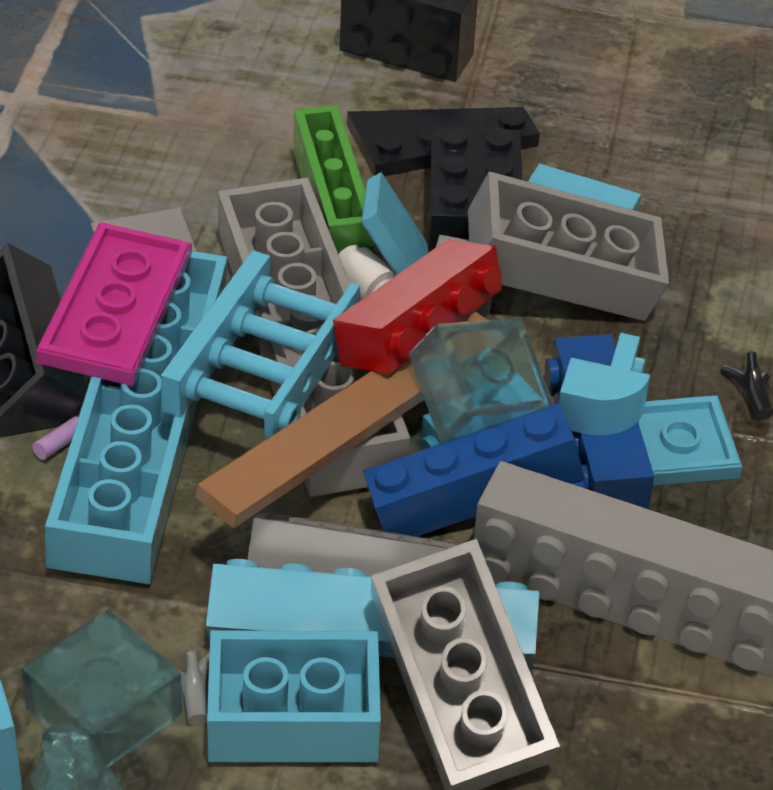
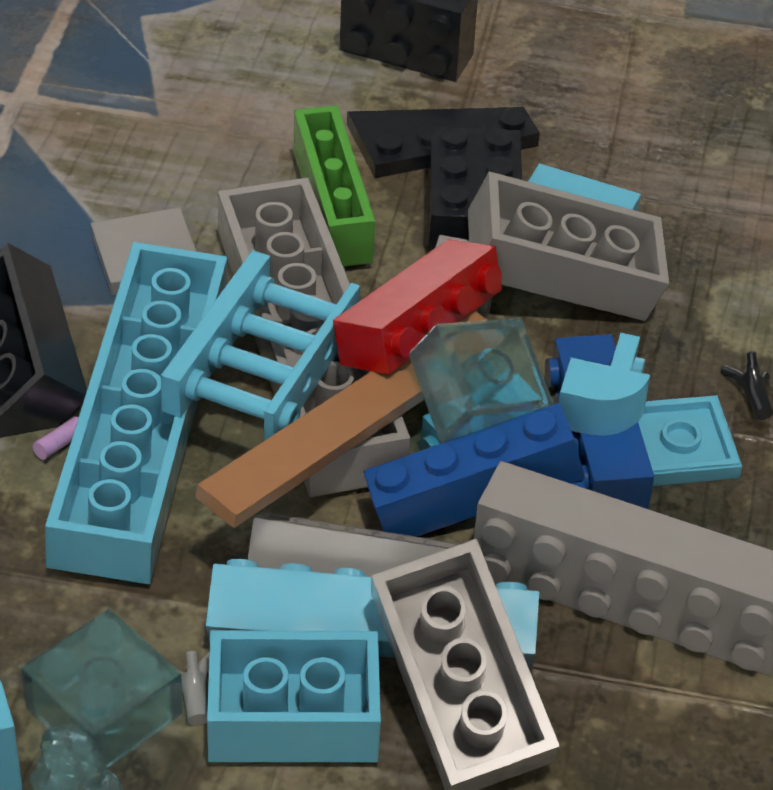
dark pink tile [36,222,192,386] -> none
white brick [338,245,396,301] -> none
medium azure tile [361,172,428,275] -> none

